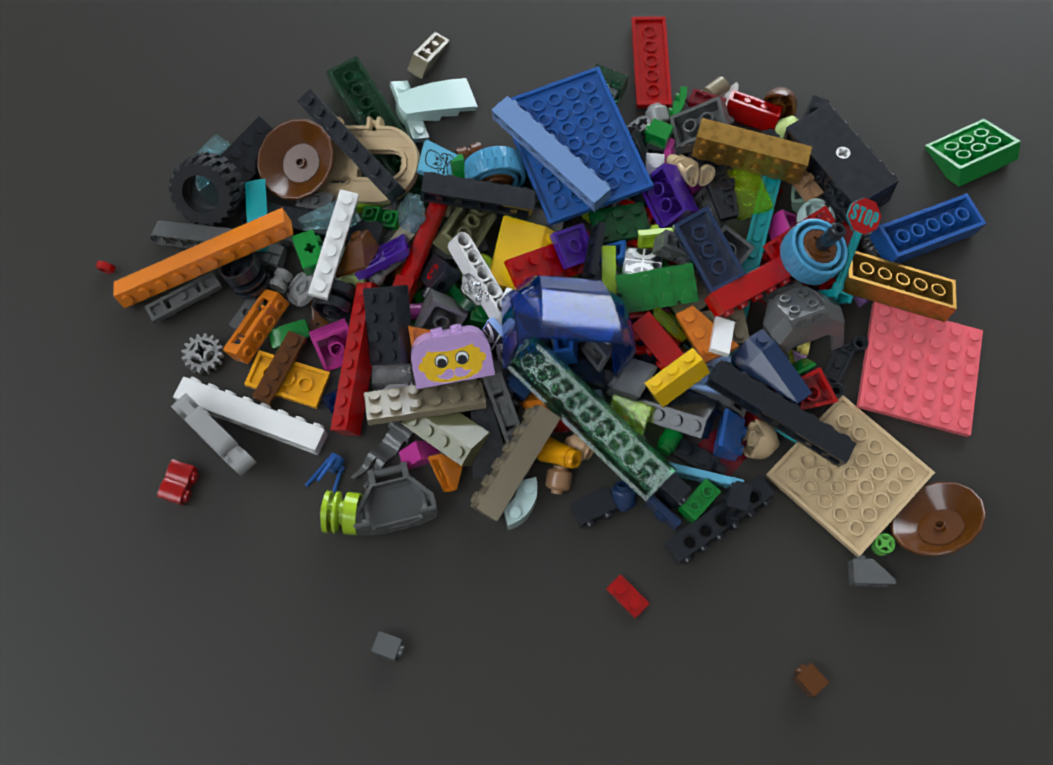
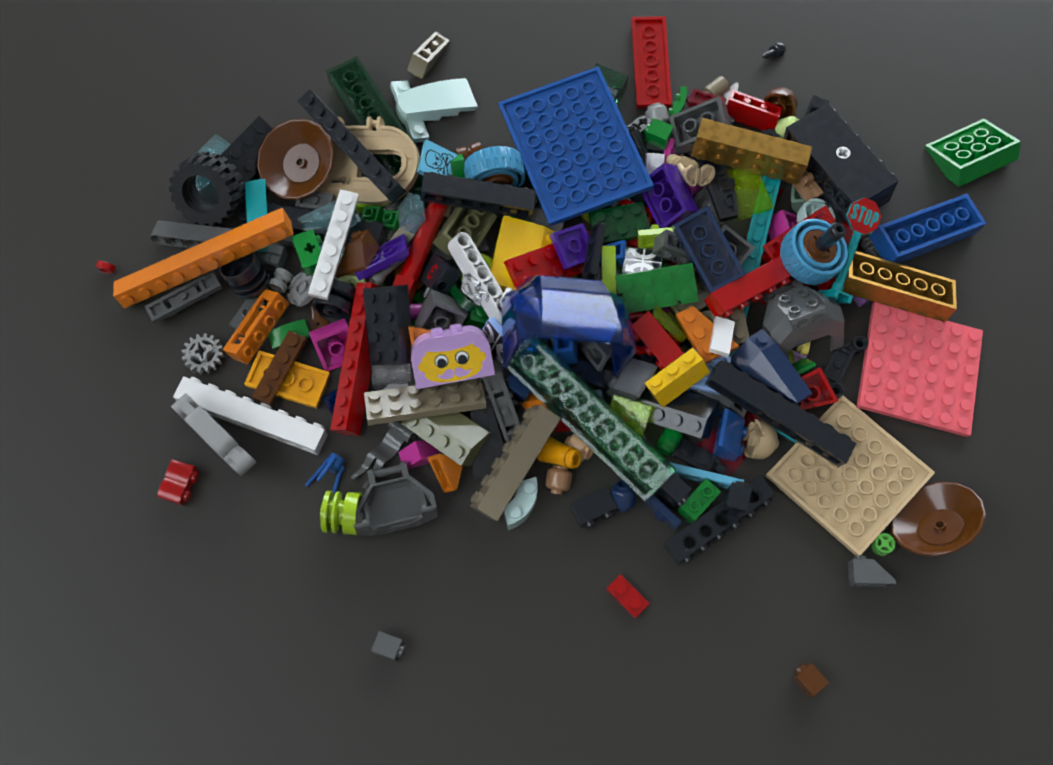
medium blue brick [491,96,611,212] -> none
none -> black bar [762,42,786,59]

